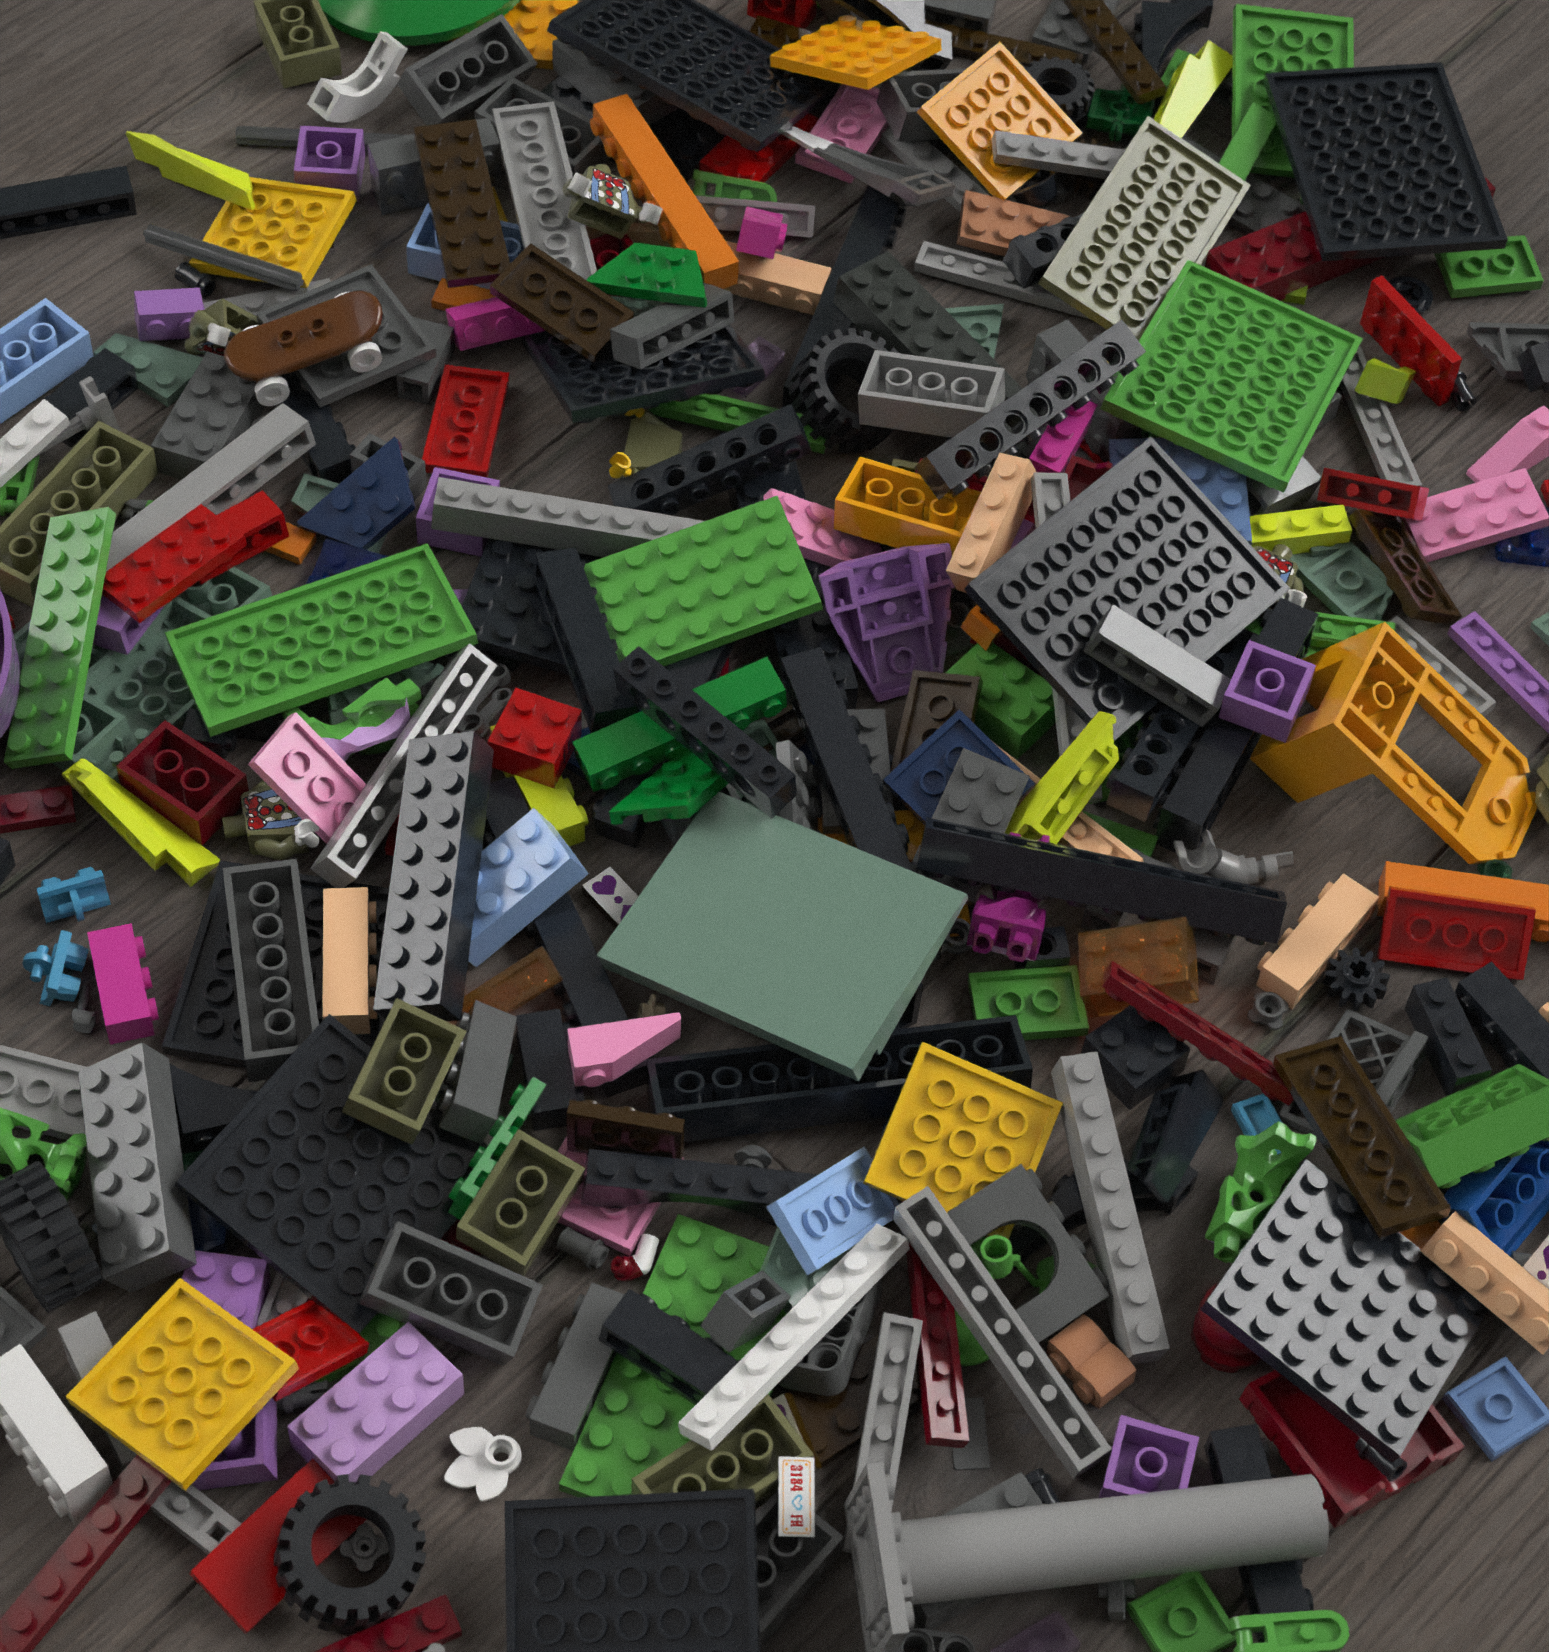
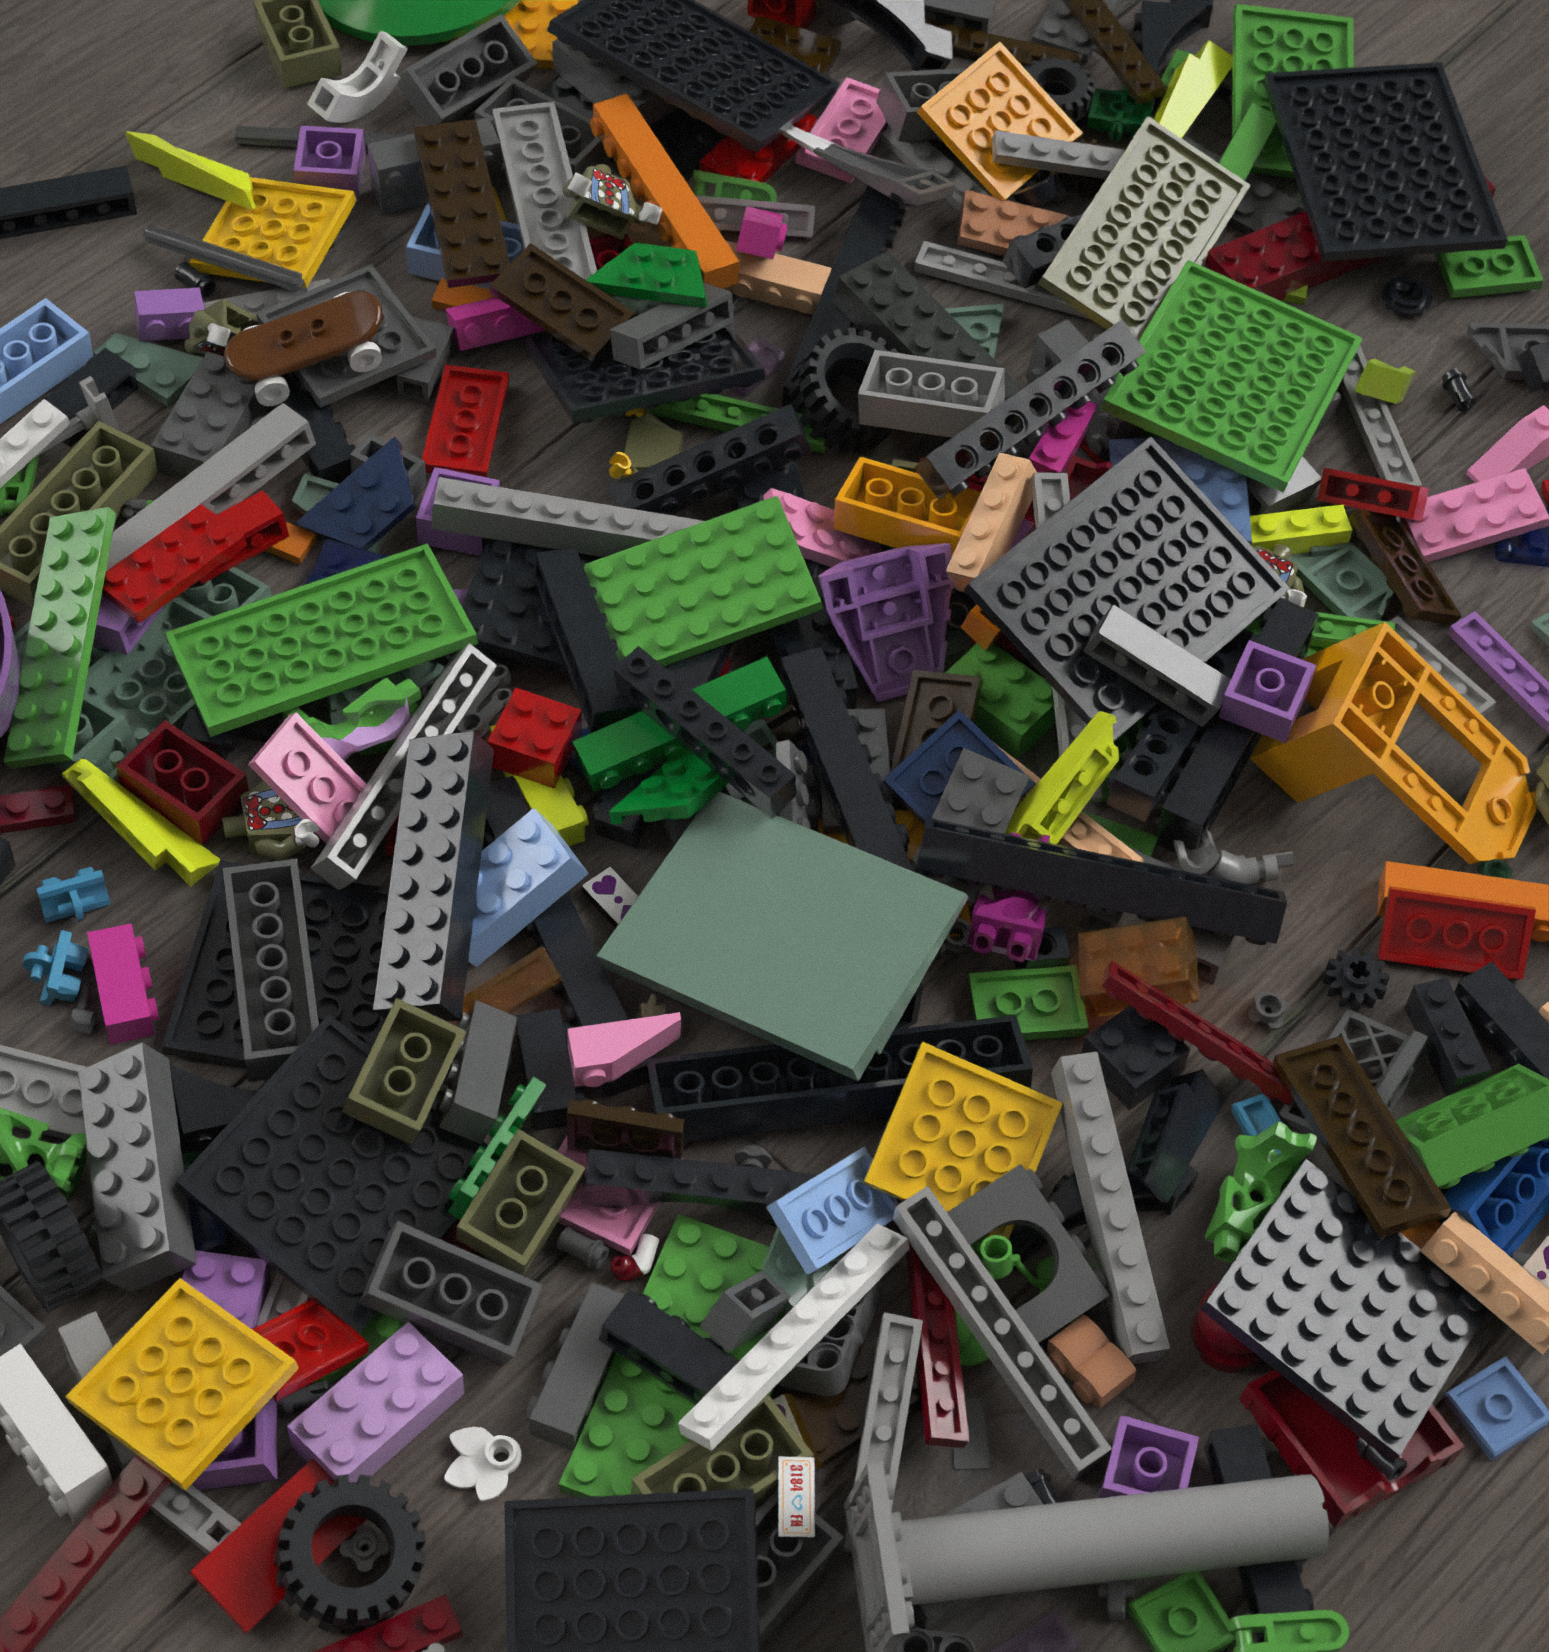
light nougat brick [322,887,377,1034] -> none
light orange plate [770,15,942,90] -> none
light nougat brick [1256,873,1379,1009] -> none
red plate [1360,276,1462,407] -> none

